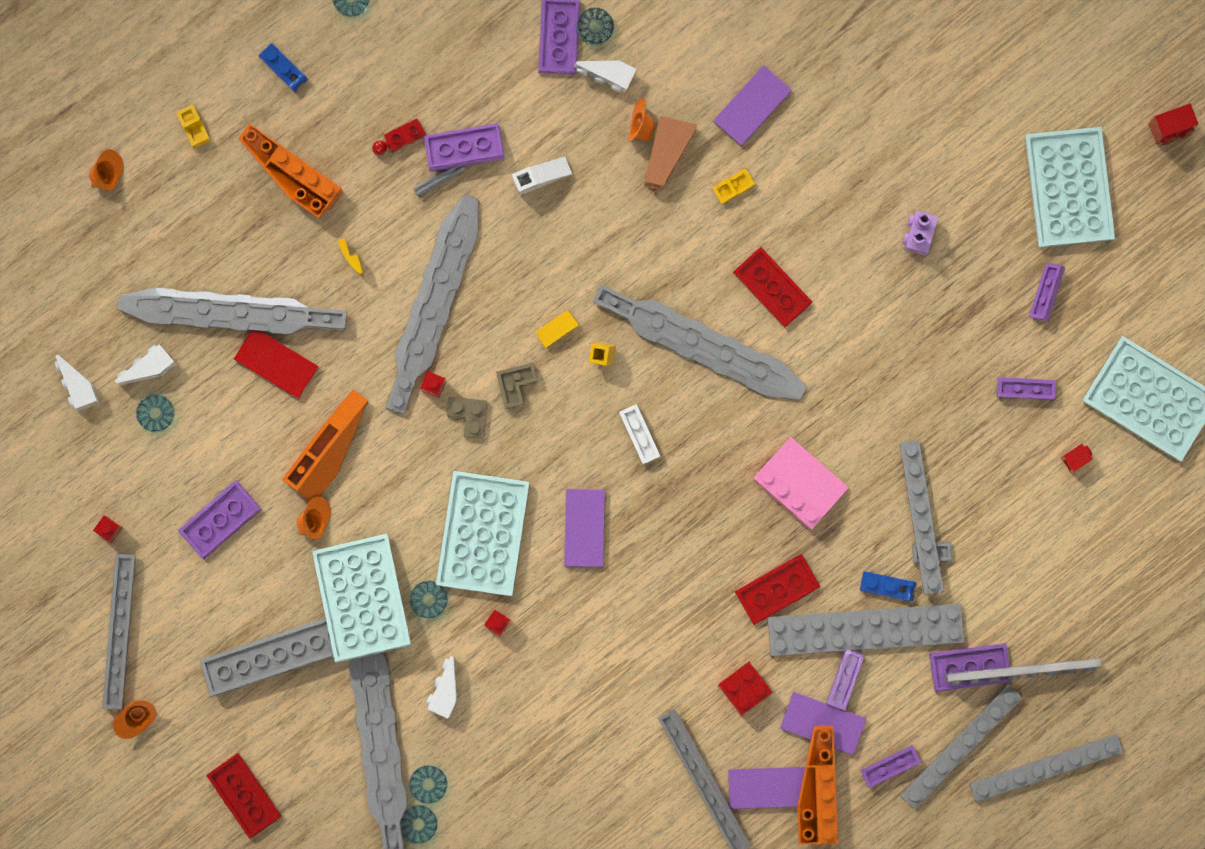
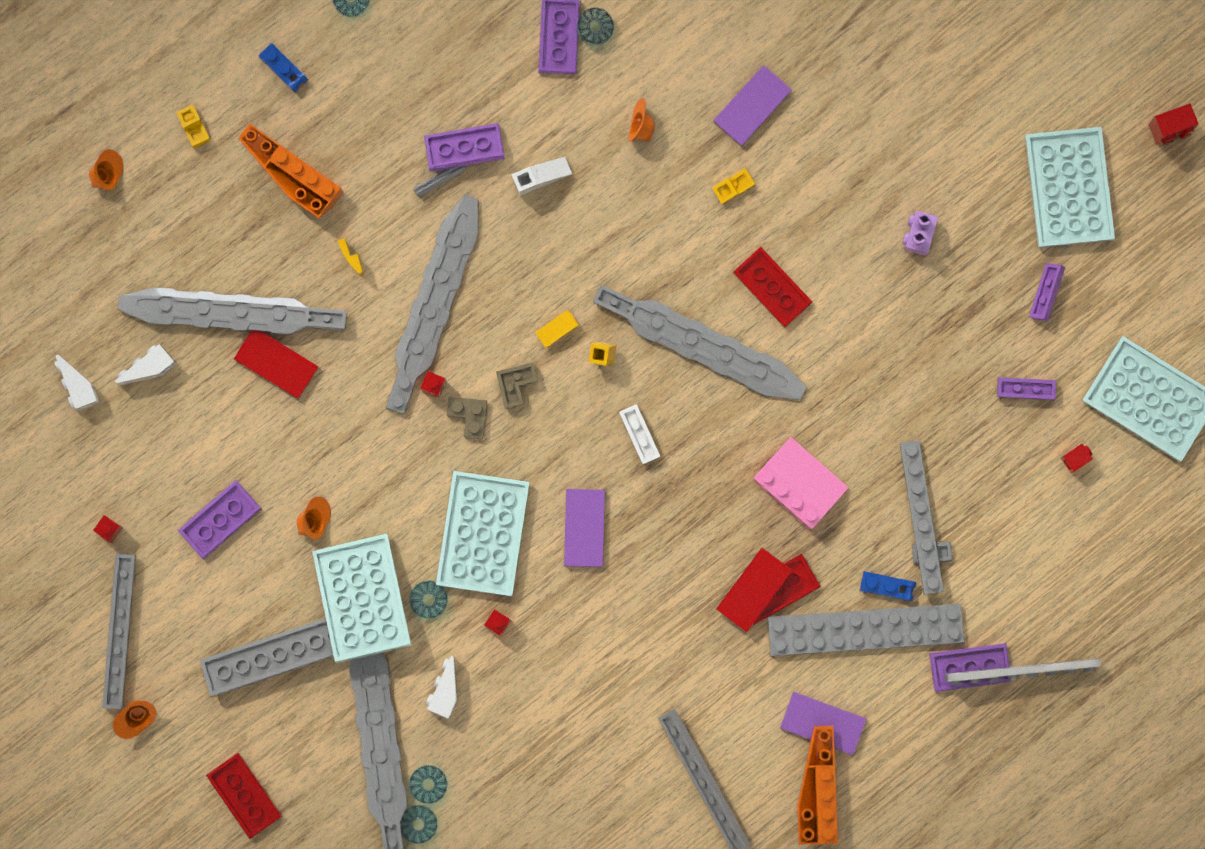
clear light blue tile [136,394,175,432] -> none
orange wedge [282,390,368,500] -> none
red plate [372,118,426,156] -> none
white slope [574,61,636,93] -> none
nougat slope [644,116,697,191] -> none
red brick [718,662,773,716] -> none
medium lavender tile [728,767,805,809] -> none
medium lavender plate [826,649,864,710] -> none
medium lavender plate [860,745,921,788] -> none
light grey plate [900,685,1022,809] -> none
light grey plate [969,734,1123,802] -> none
none -> red tile [716,548,793,633]

